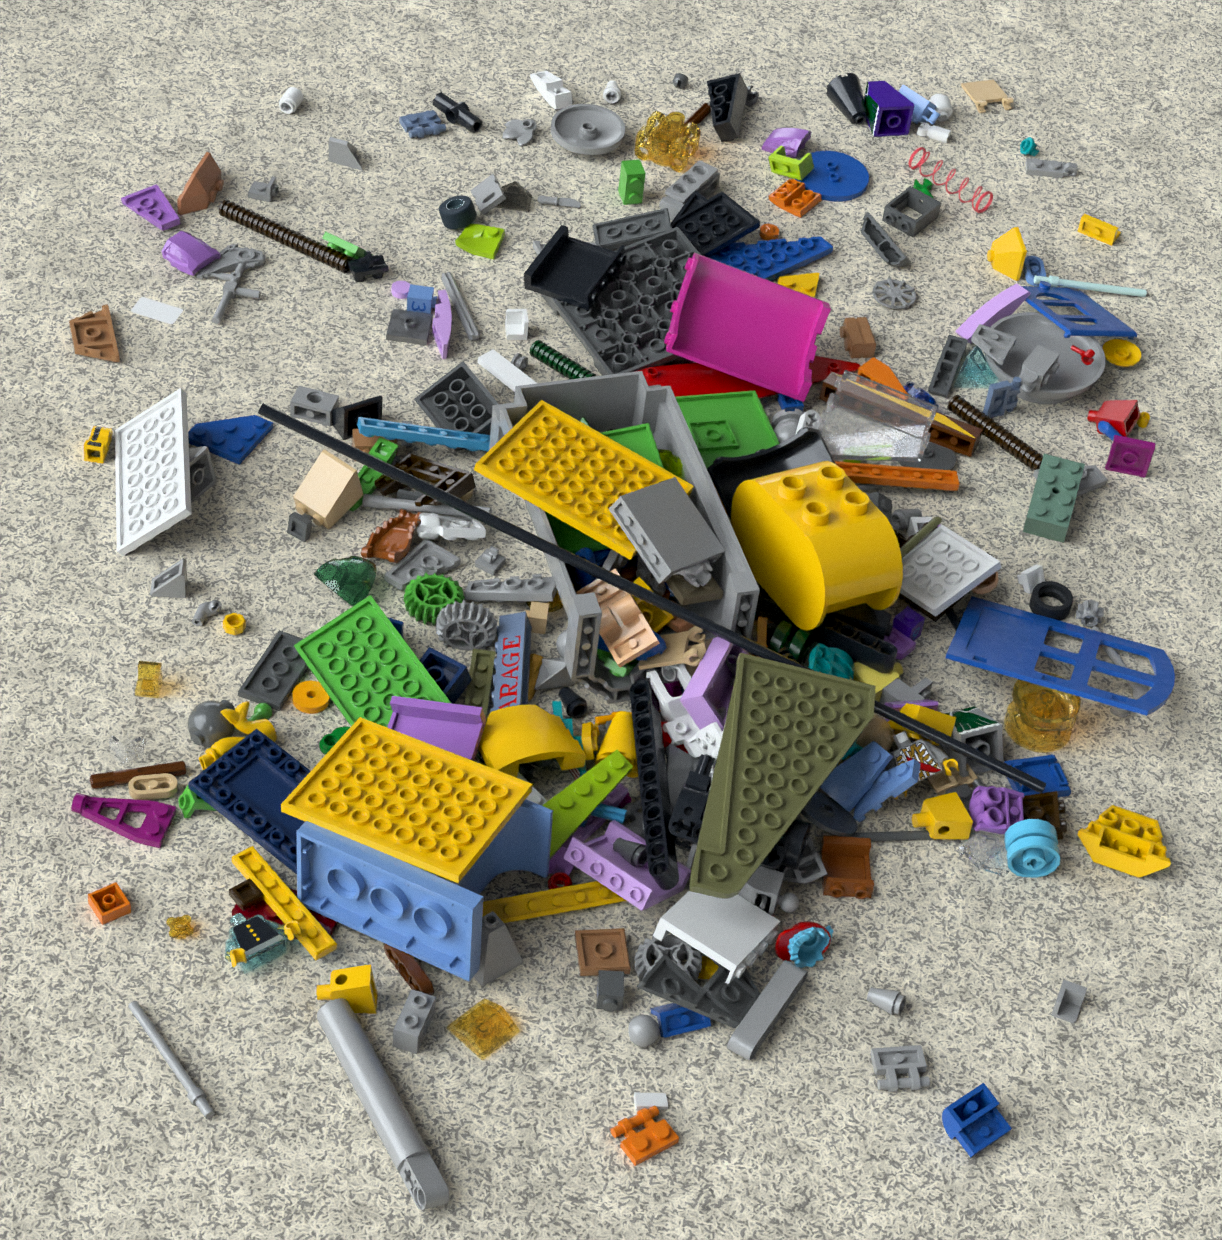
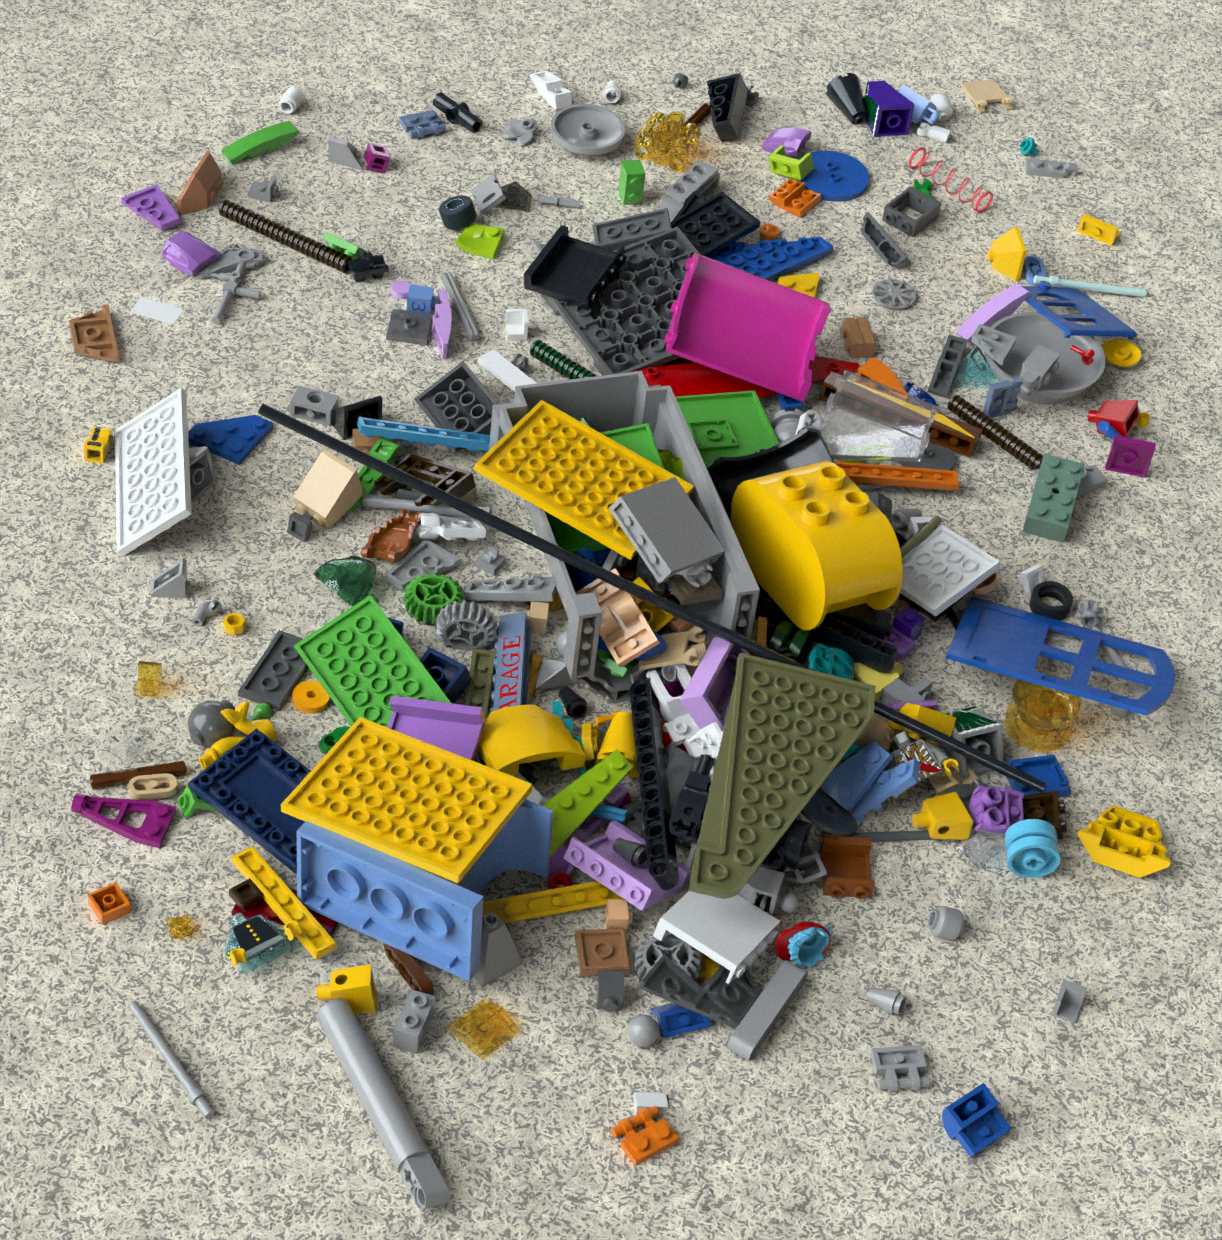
none -> bright green slope [221,121,300,165]
none -> magenta brick [364,143,391,173]
none -> light nougat plate [605,899,633,934]
none -> light grey head [928,906,966,940]

